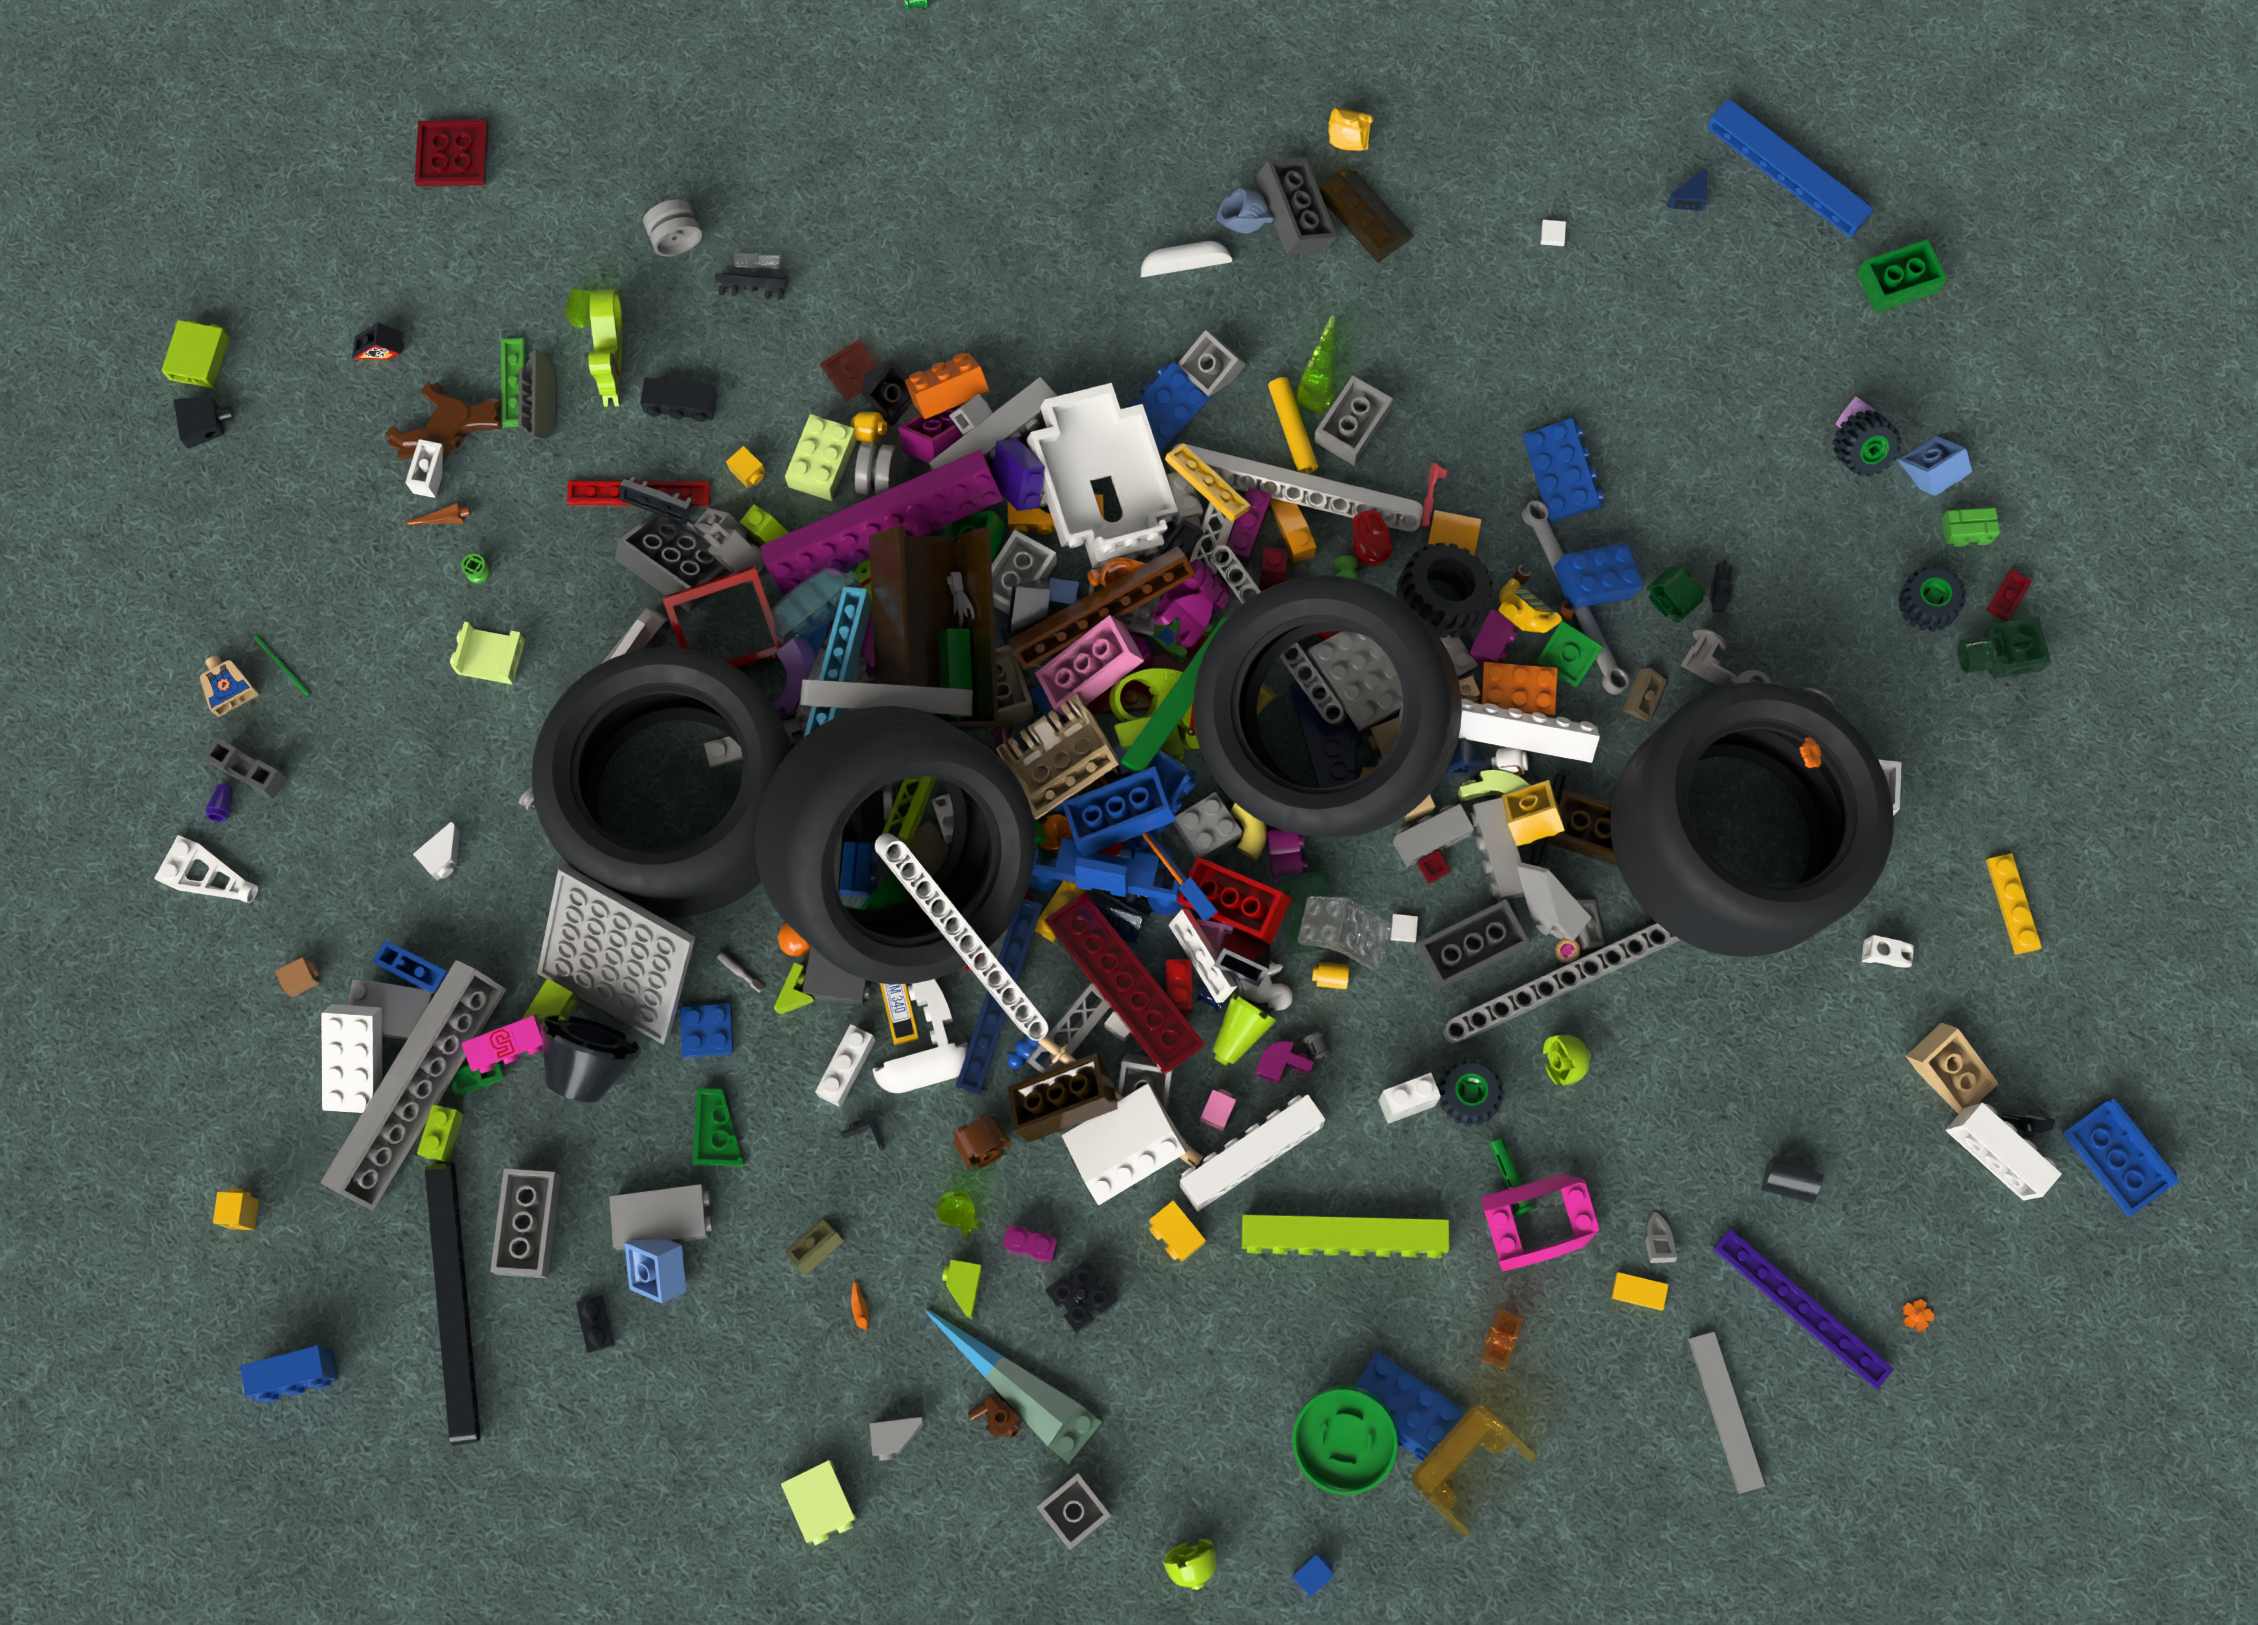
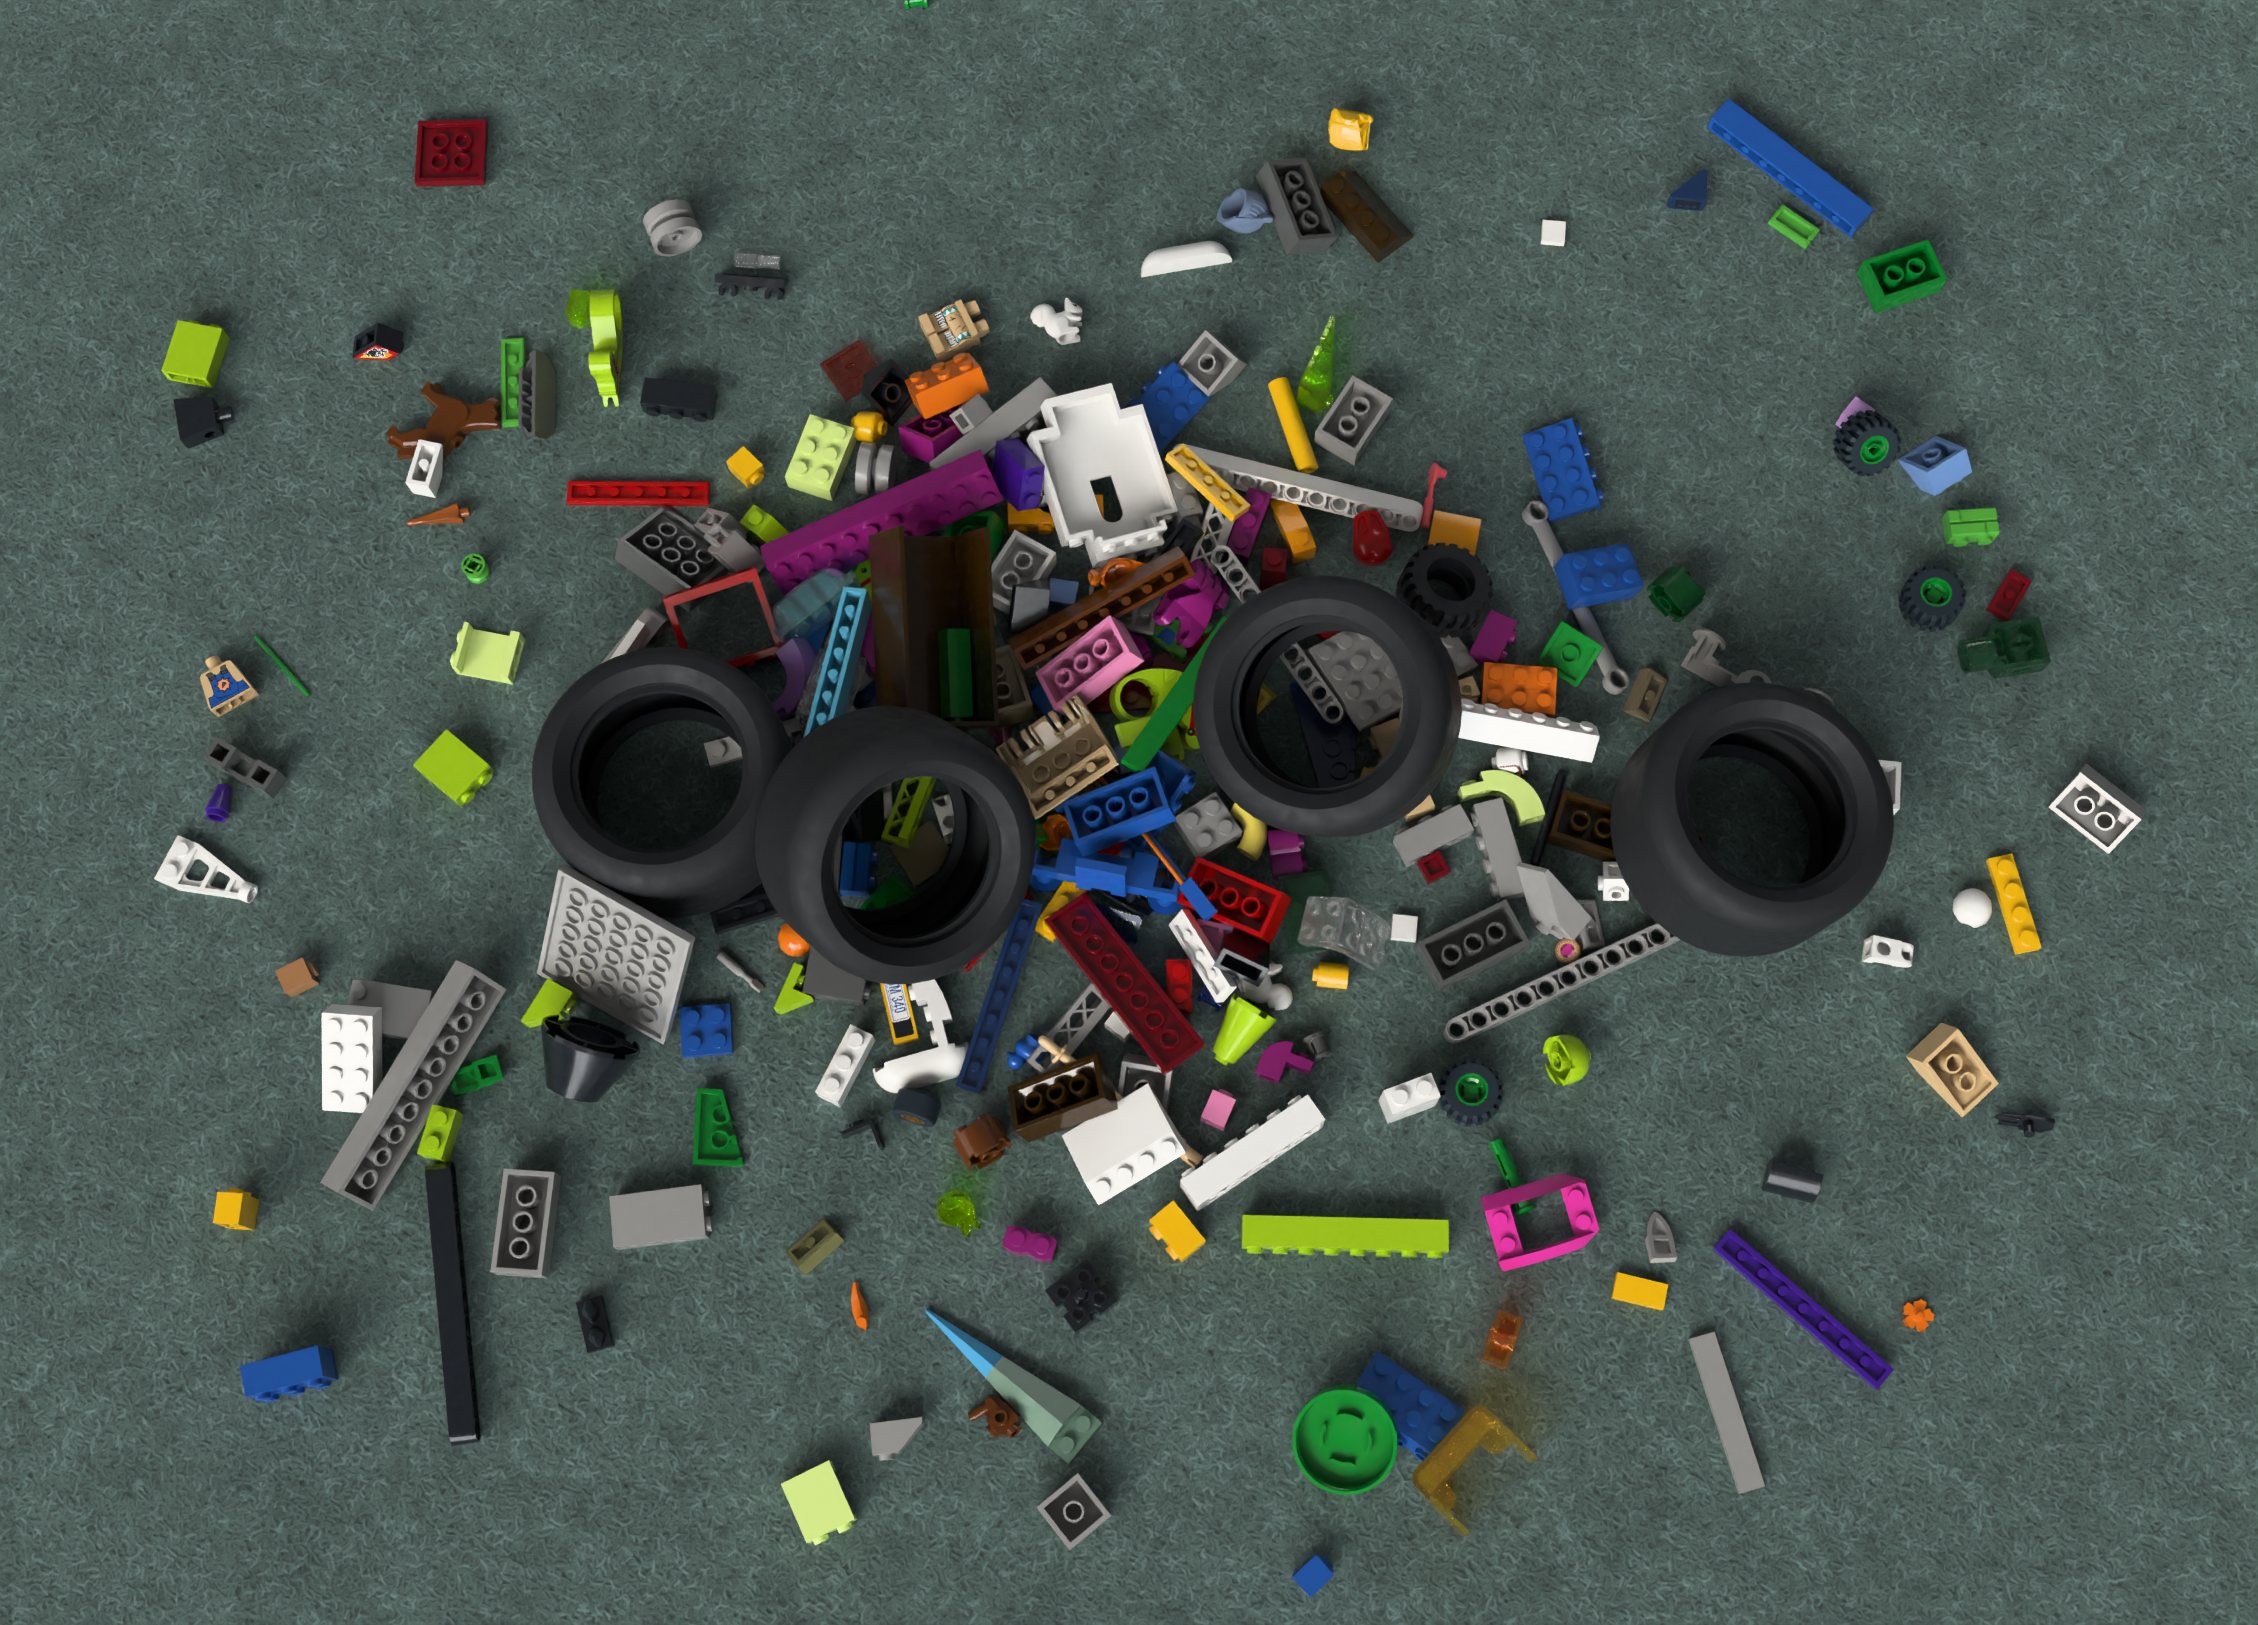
blue slope [372,940,448,994] -> none
white slope [413,822,460,881] -> none
dark pink brick [461,1014,543,1073] -> none
light grey bush [519,787,535,812] -> none
black plate [620,477,691,525] -> none
medium blue slope [624,1238,686,1303] -> none
light grey beam [800,680,973,716] -> none
white beam [875,833,1048,1041] -> none
lime slope [942,1260,983,1319] -> none
light grey piece [947,572,975,629] -> none
lime cylinder [1162,1539,1217,1590] -> none
bright green wheel [1334,556,1359,580] -> none
dark blue slope [1445,737,1486,775] -> none
yellow torso [1498,565,1576,633] -> none
yellow slope [1502,780,1565,846] -> none
black piece [1710,560,1732,613] -> none
orange plant [1800,737,1822,768] -> none
white brick [1945,1102,2062,1200] -> none
blue bracket [2062,1098,2179,1217] -> none
none -> lime brick [413,729,494,807]
none -> black plate [710,893,780,935]
none -> black wheel [892,1088,942,1127]
none -> tan hips [918,299,990,362]
none -> white animal [1030,298,1083,345]
none -> white brick [1598,862,1629,901]
none -> bright green tile [1768,204,1820,249]
none -> white hair [1953,888,1992,928]
none -> light grey slope [2049,764,2146,854]

